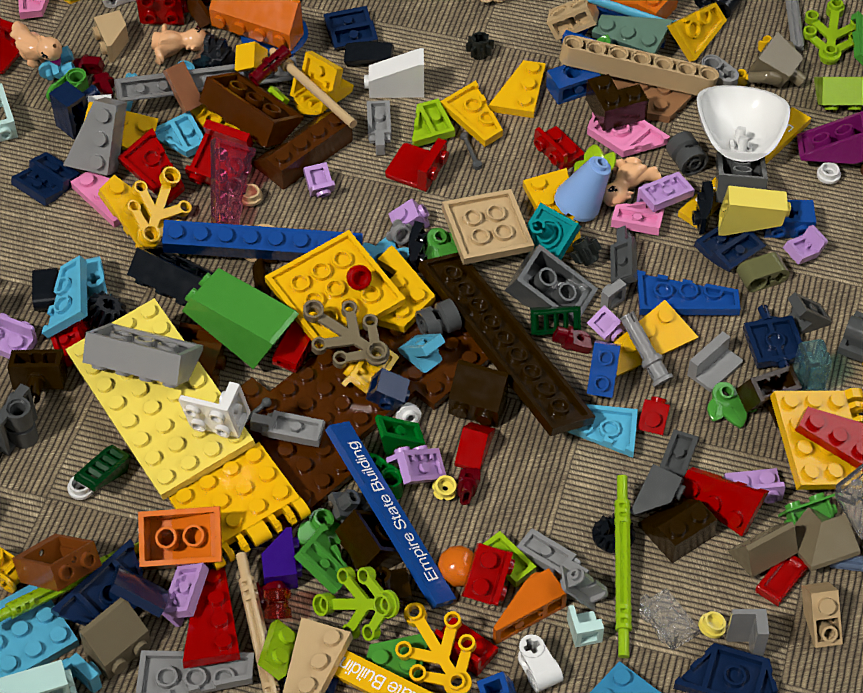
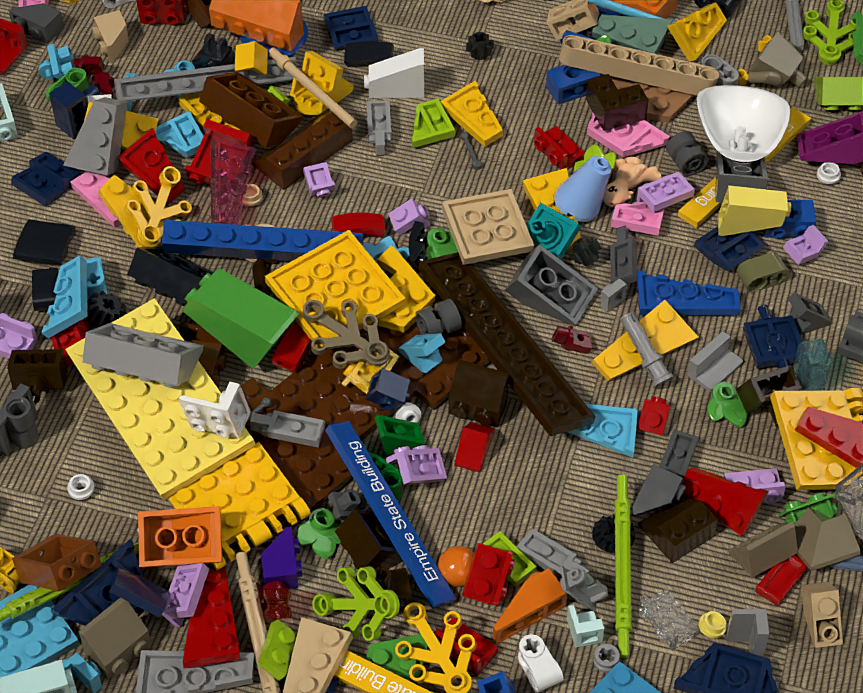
light nougat animal [10,21,62,68] -> none
dark green slope [74,445,131,492] -> none
light nougat animal [151,23,207,65] -> none
nougat slope [163,61,202,113] -> none
dark red pin [248,45,292,86] -> none
bright green wing [294,523,348,595] -> none
red plate [346,265,372,290] -> none
red bracket [385,138,449,192] -> none
light grey plate [386,219,412,246] -> none
light yellow plate [432,475,457,501] -> none
dark red piece [456,467,481,505] -> none
yellow wing [488,60,546,118] -> none
dark green slope [530,306,581,335] -> none
lavender bracket [587,305,625,343] -> none
blue brick [587,341,621,398] -> none
black slope [692,181,714,235] -> none
none -> dark grey slope [9,3,64,44]
none -> black slope [13,219,76,265]
none -> red slope [331,212,386,237]
none -> light grey bush [593,644,620,673]

